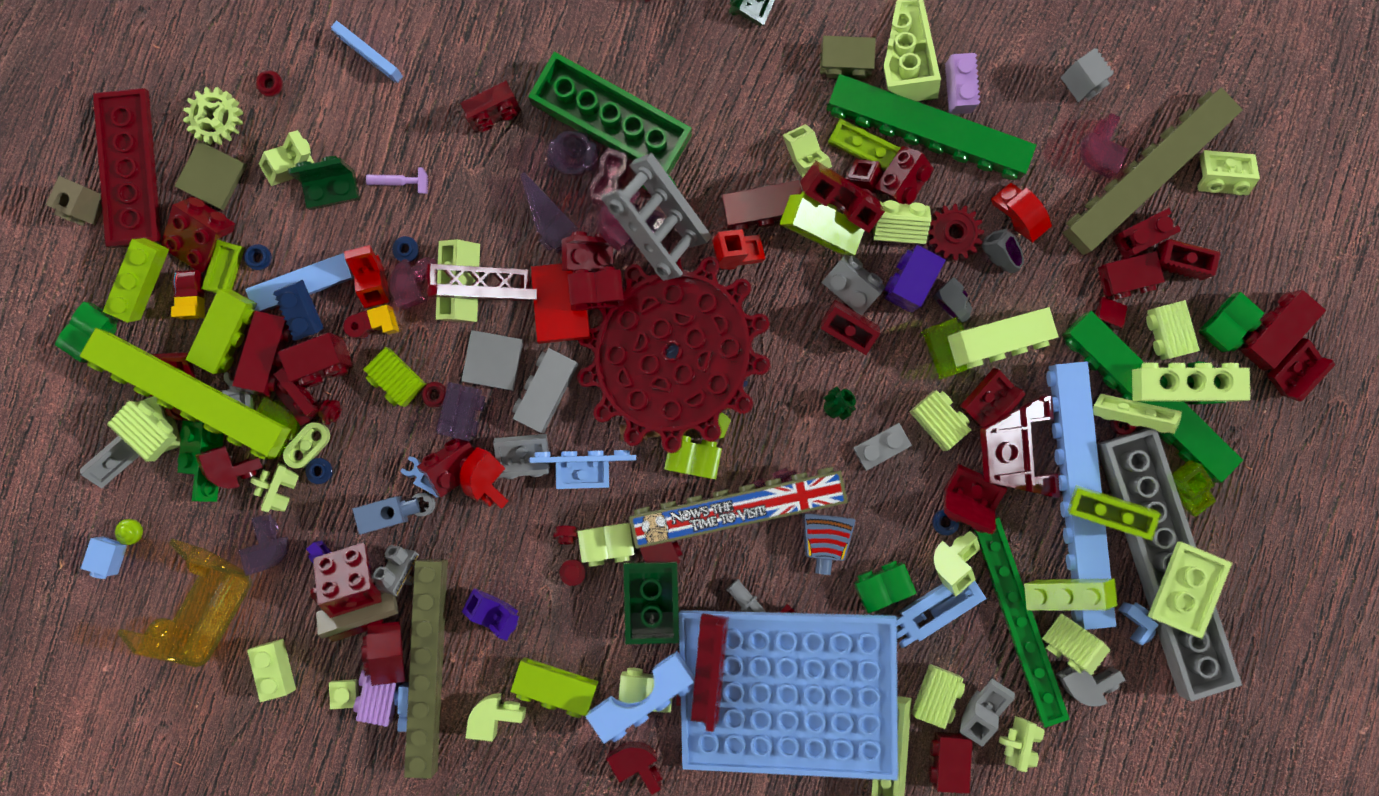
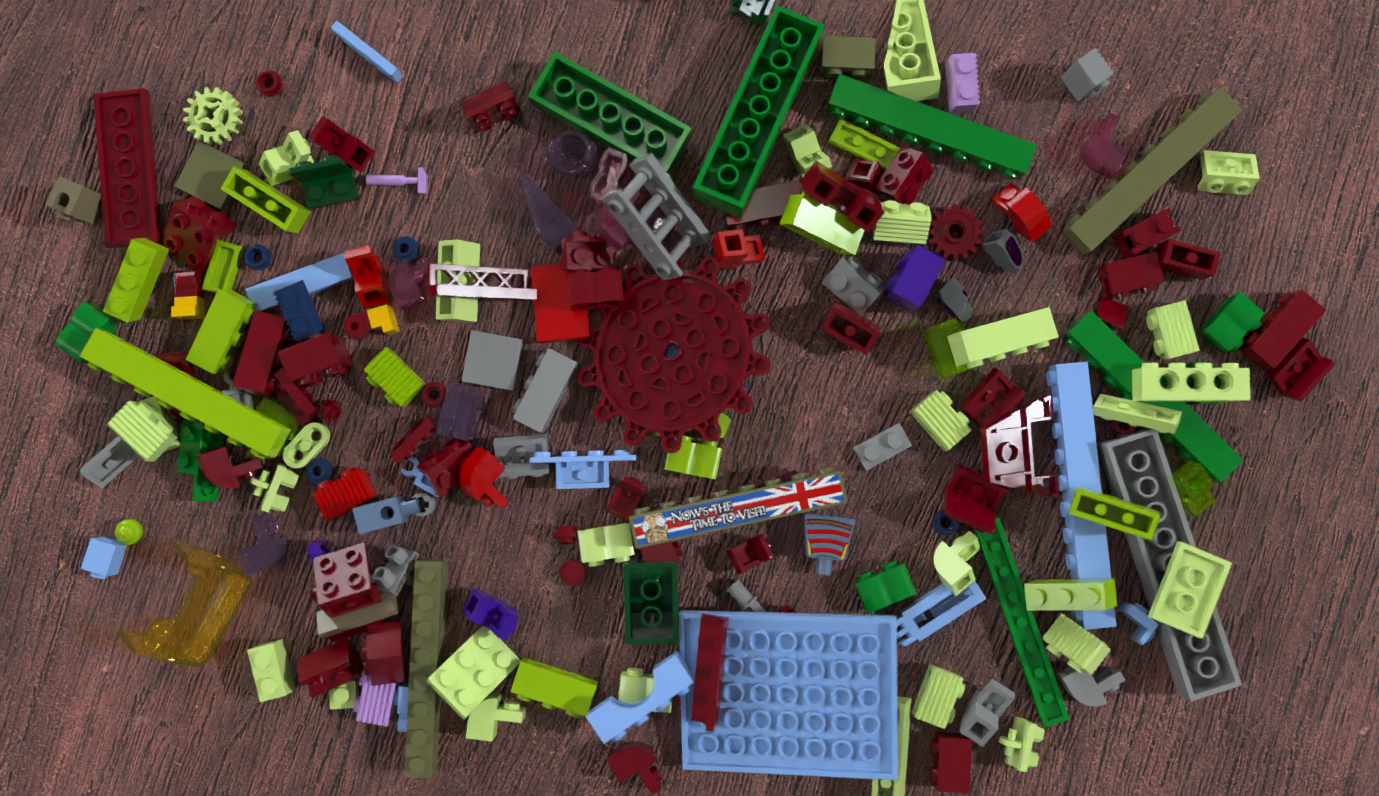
dark green gear [823,386,856,421] -> none
none -> lime brick [220,166,311,233]
none -> dark red brick [298,638,361,697]
none -> dark red brick [308,116,376,173]
none -> red brick [312,467,379,522]
none -> dark red plate [390,413,435,464]
none -> yellowish green plate [426,626,521,720]
none -> dark red bracket [605,476,646,523]
none -> green brick [692,5,825,219]
none -> dark red bracket [726,534,774,575]

